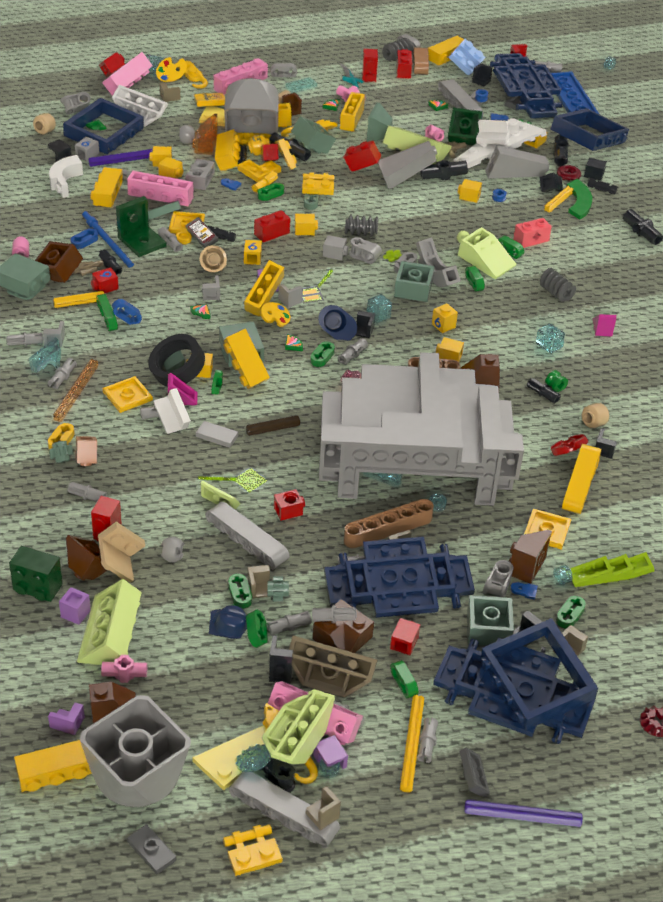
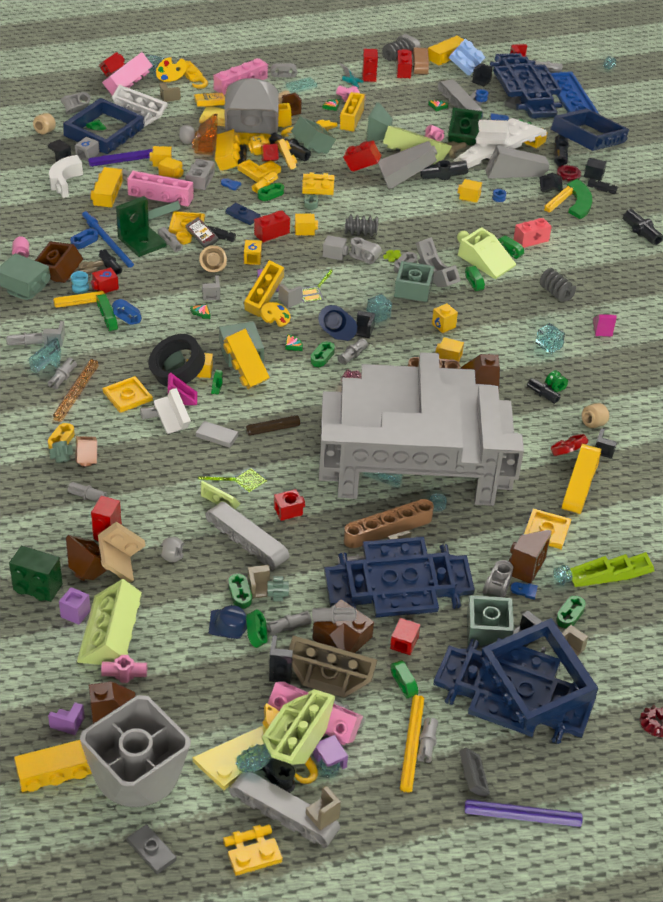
none -> medium azure wheel [71,271,89,294]
none -> dark blue plate [226,203,260,225]

